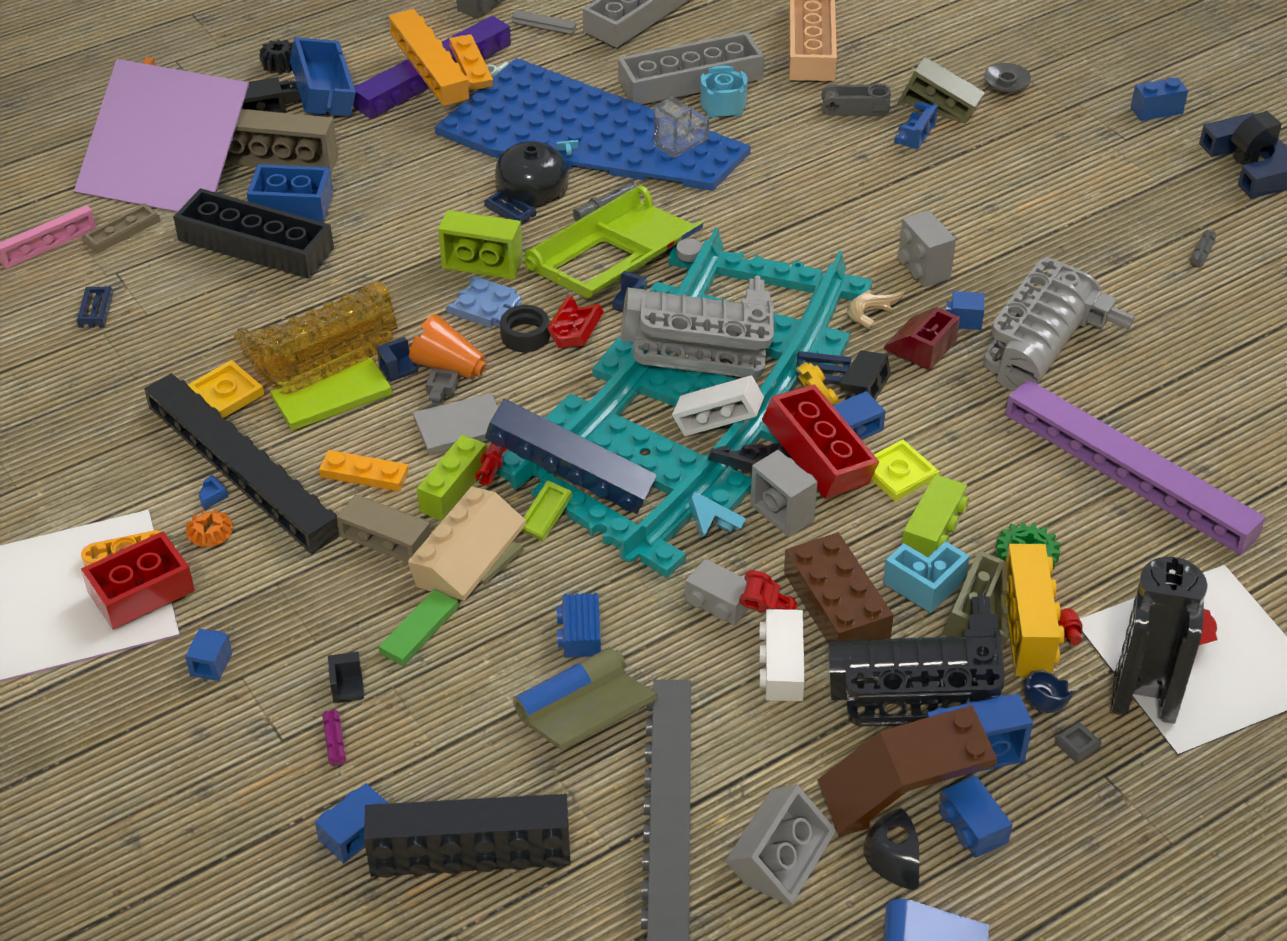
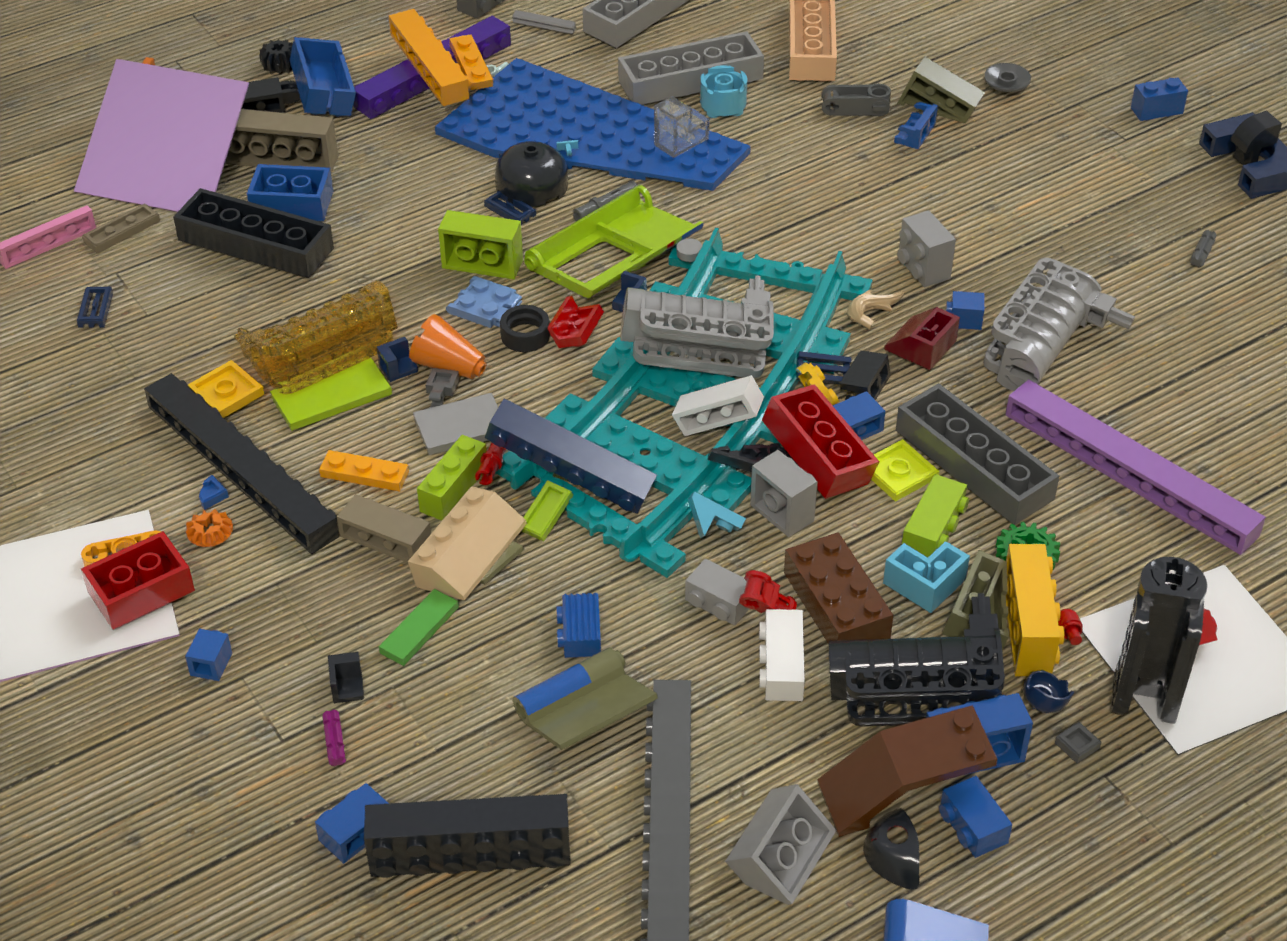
none -> dark grey brick [896,383,1060,525]

